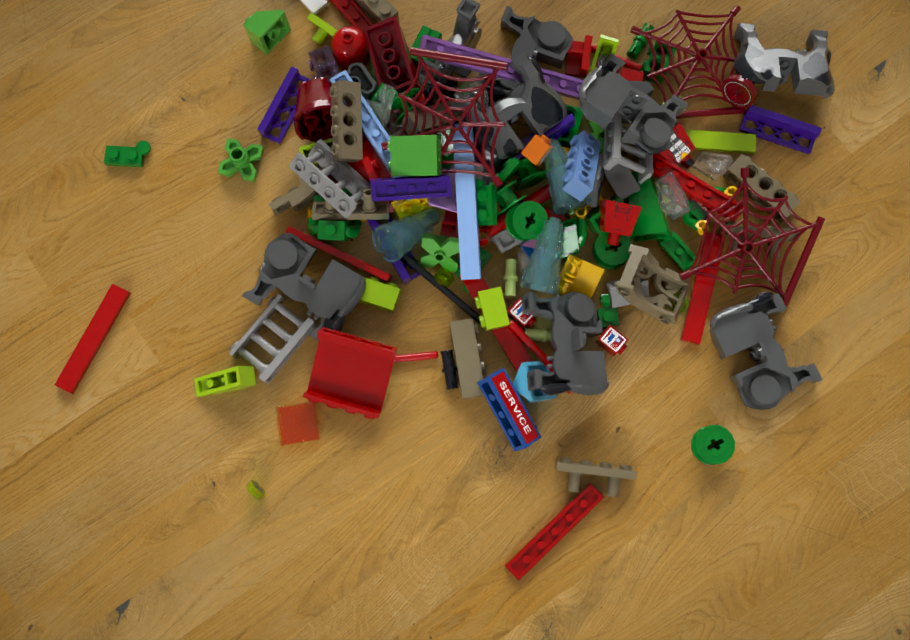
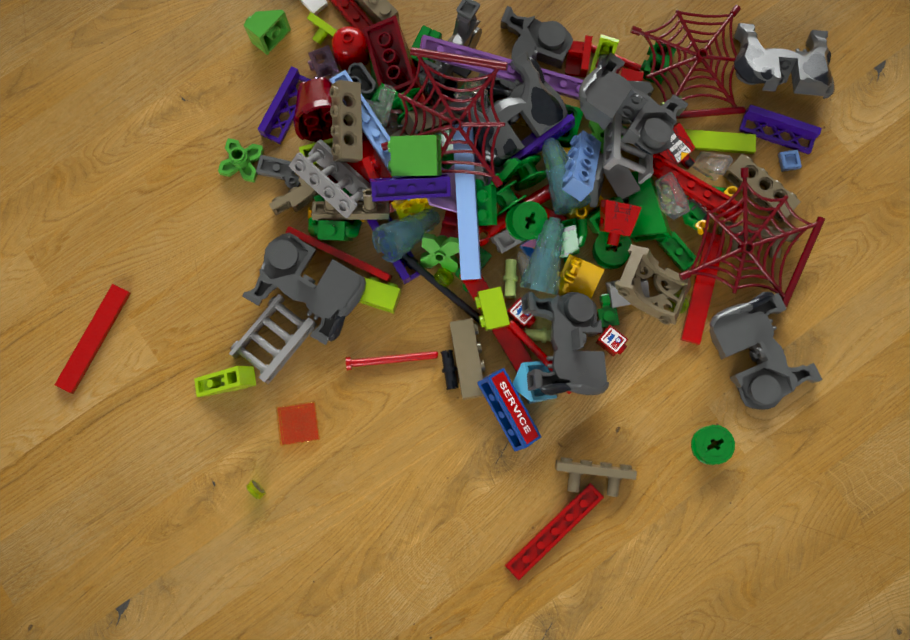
green hinge [104,140,151,167] -> none
red panel [303,327,397,419] -> none
orange brick [521,134,554,166] -> none
green pin [626,23,654,59] -> none
dark red tile [721,74,758,108] -> none
none -> dark grey hinge [256,155,300,189]
none -> medium blue tile [778,150,802,172]

